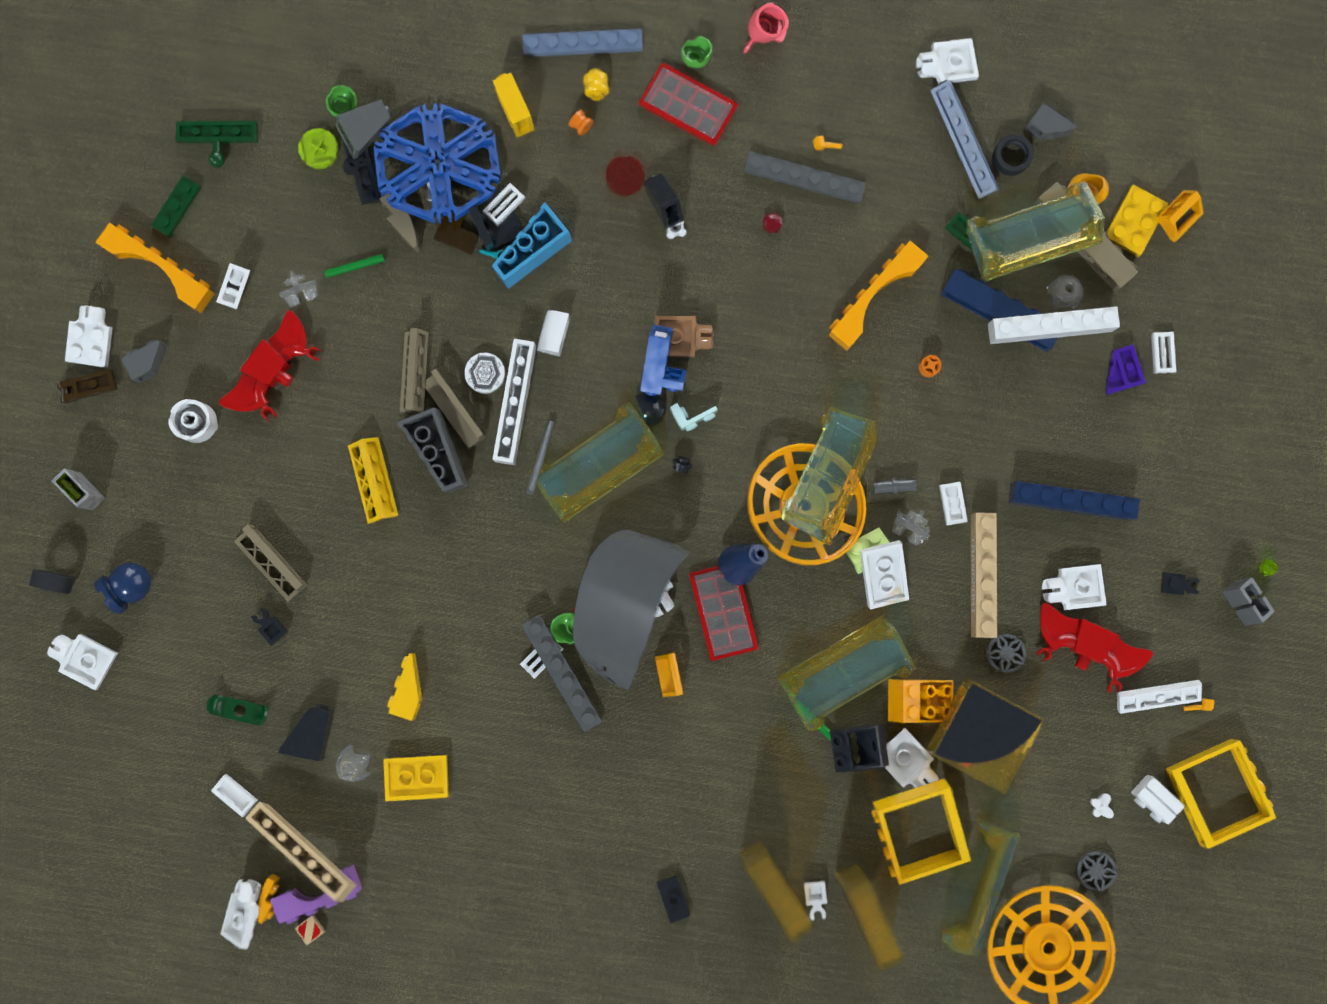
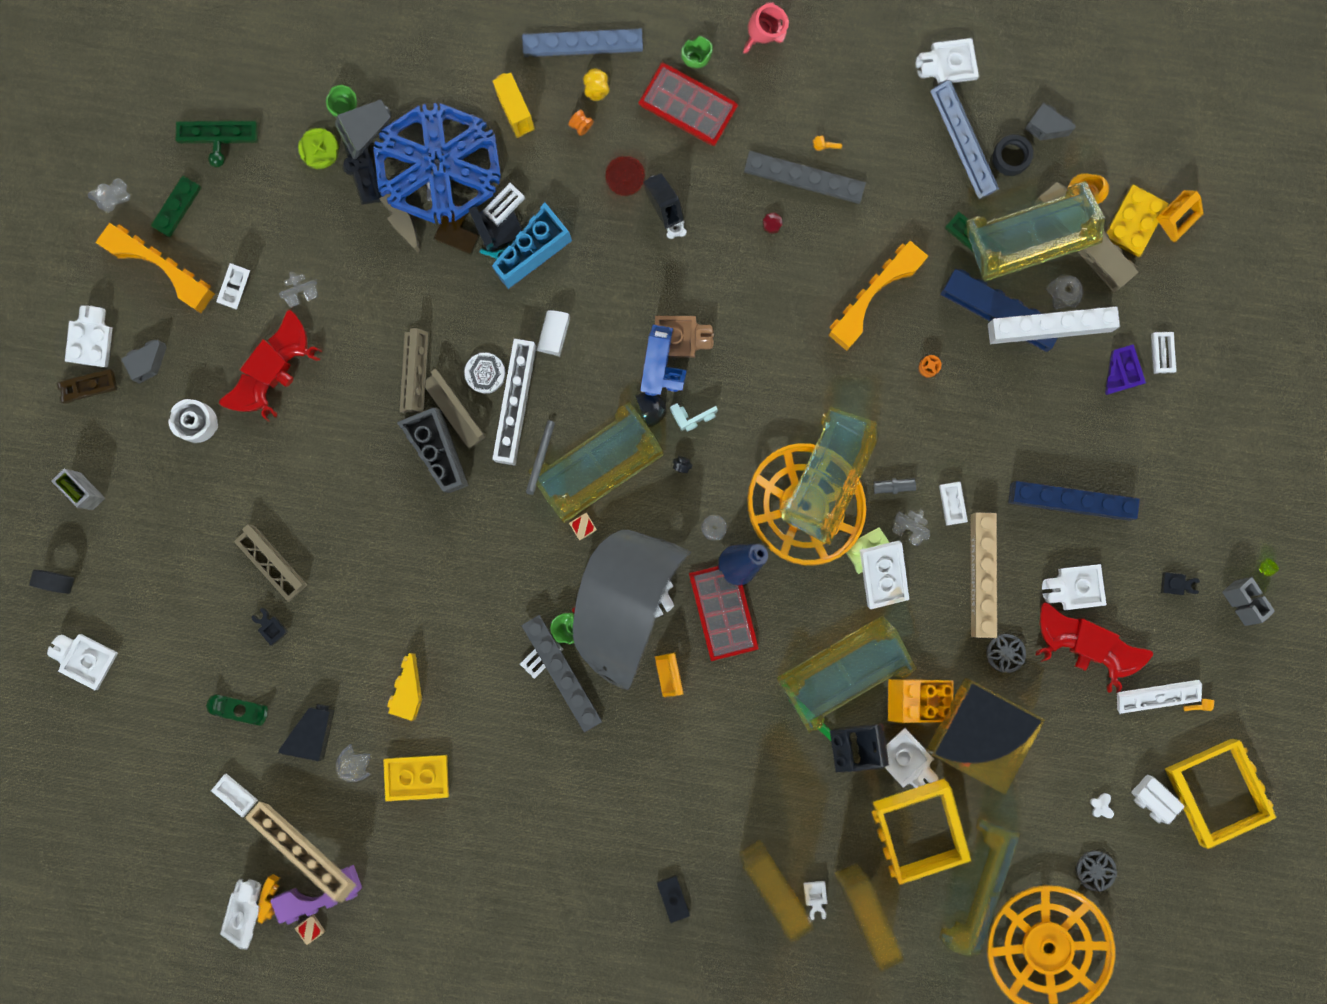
dark blue tile [94,563,151,614] -> none
green bar [324,253,385,278] -> none
yellow fence [348,437,398,524] -> none
none -> clear hips [87,178,130,212]
none -> tan tile [569,513,597,541]
none -> clear plate [701,515,727,540]

